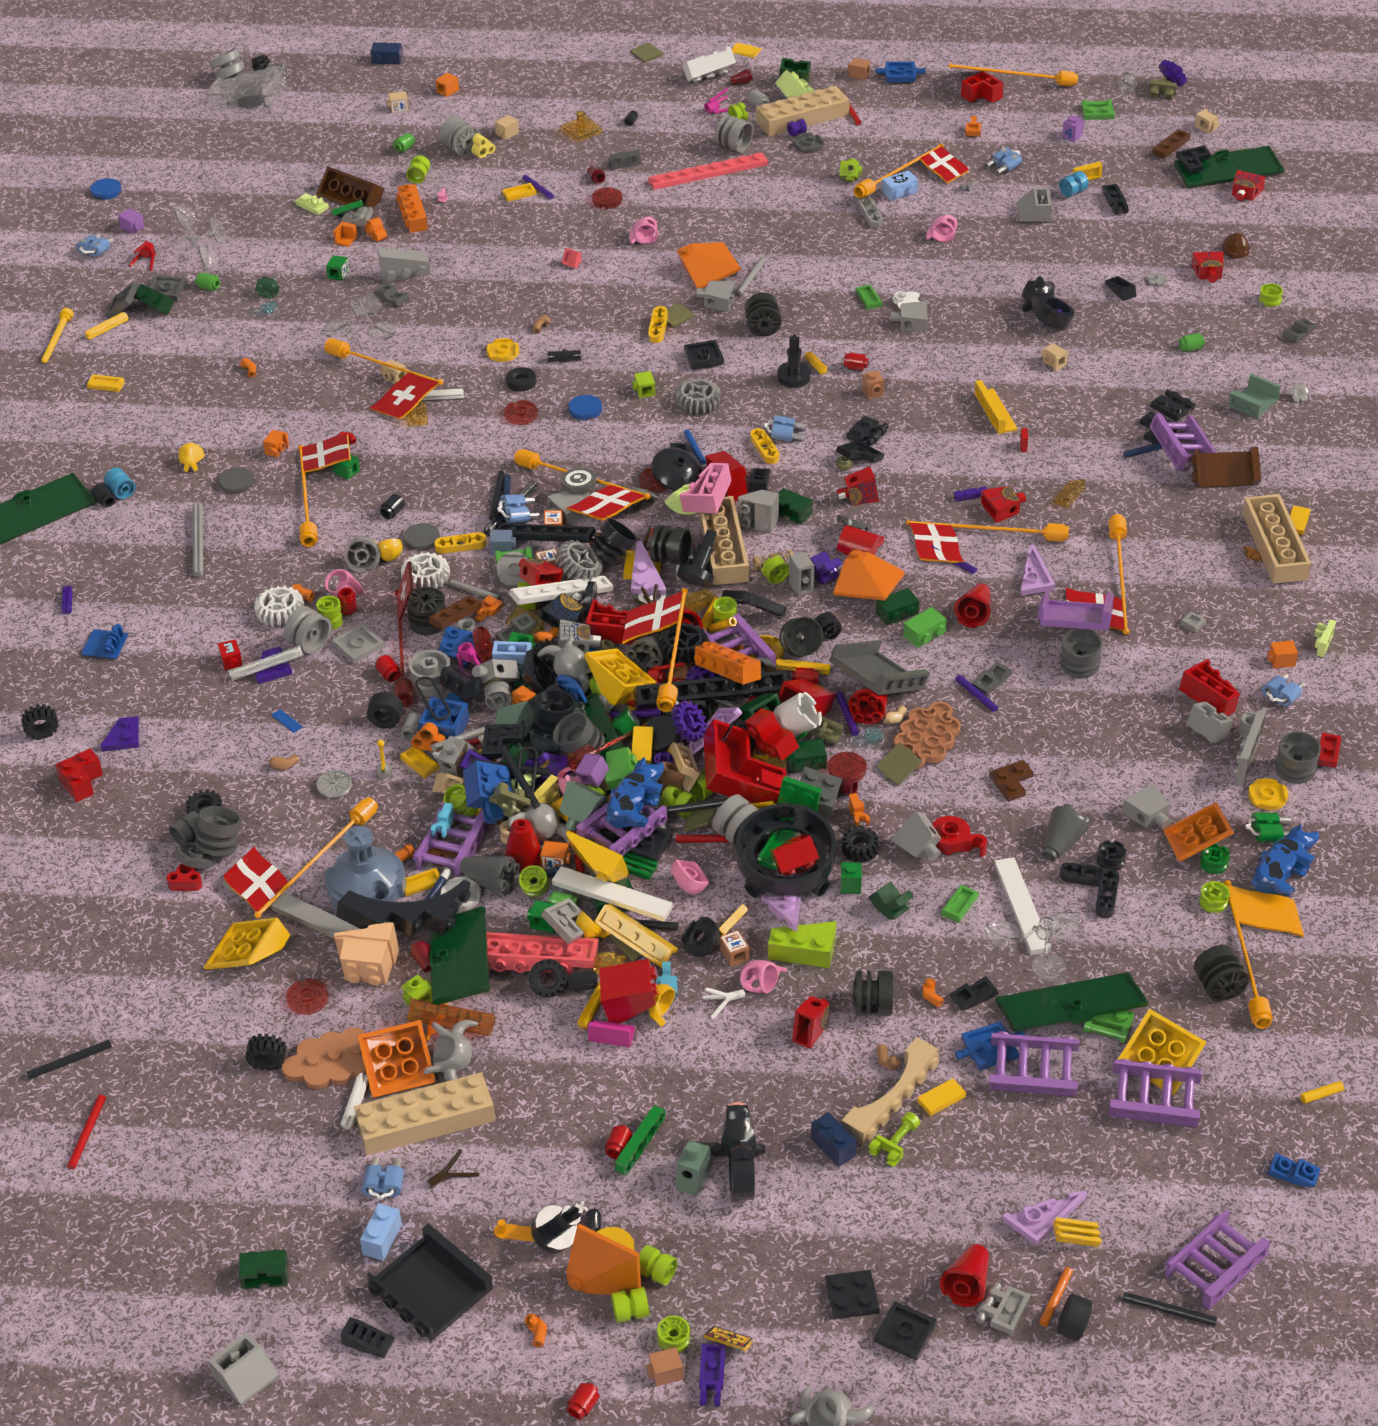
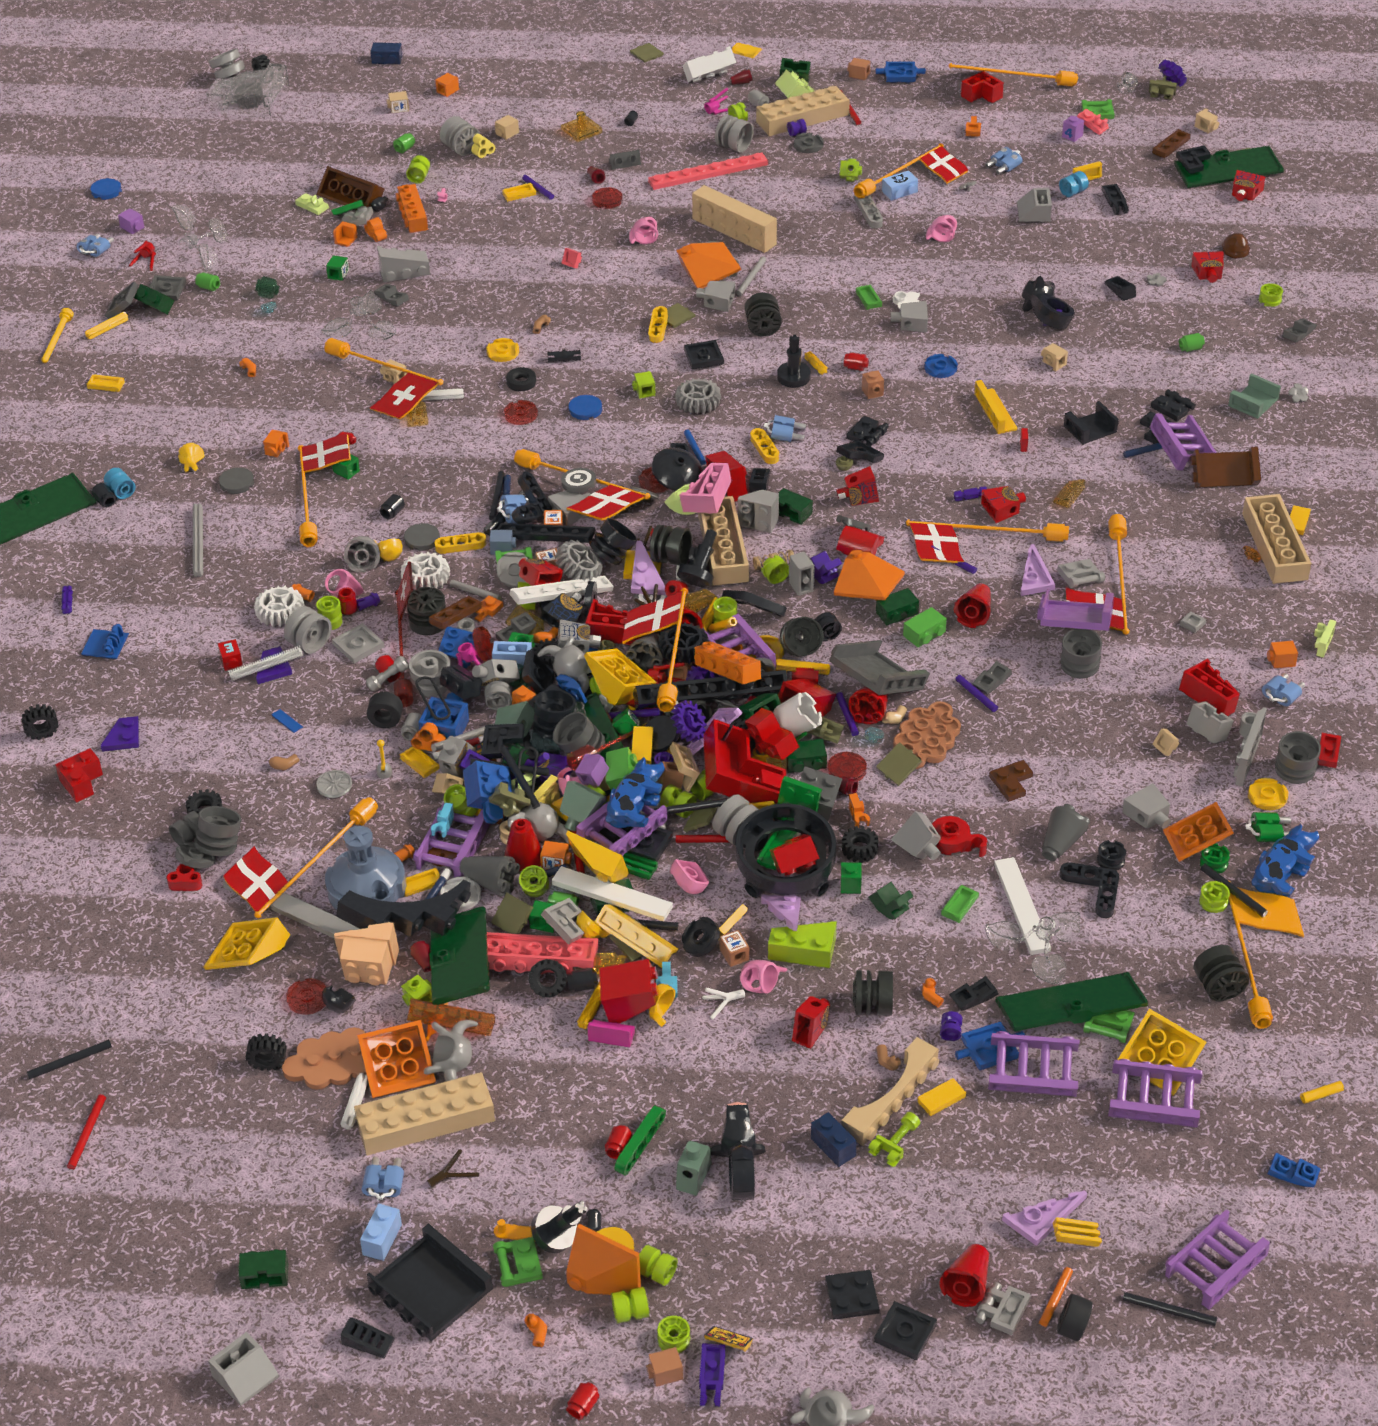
none -> black hair [321,985,356,1013]
none -> dark purple pin [356,592,380,611]
none -> light grey piece [366,656,409,692]
none -> black cylinder [371,196,388,212]
none -> olive piece [491,892,533,934]
none -> bright green plate [493,1237,543,1287]
none -> black beam [511,471,552,524]
none -> red brick [665,580,688,597]
none -> tan brick [692,185,777,253]
none -> blue tile [924,354,958,378]
none -> dark purple wheel [940,1011,963,1041]
none -> light grey plate [1057,559,1105,588]
none -> black panel [1064,401,1119,445]
none -> coral plate [1077,109,1109,135]
none -> tan tile [1152,729,1179,756]
none -> black bar [1200,864,1268,917]

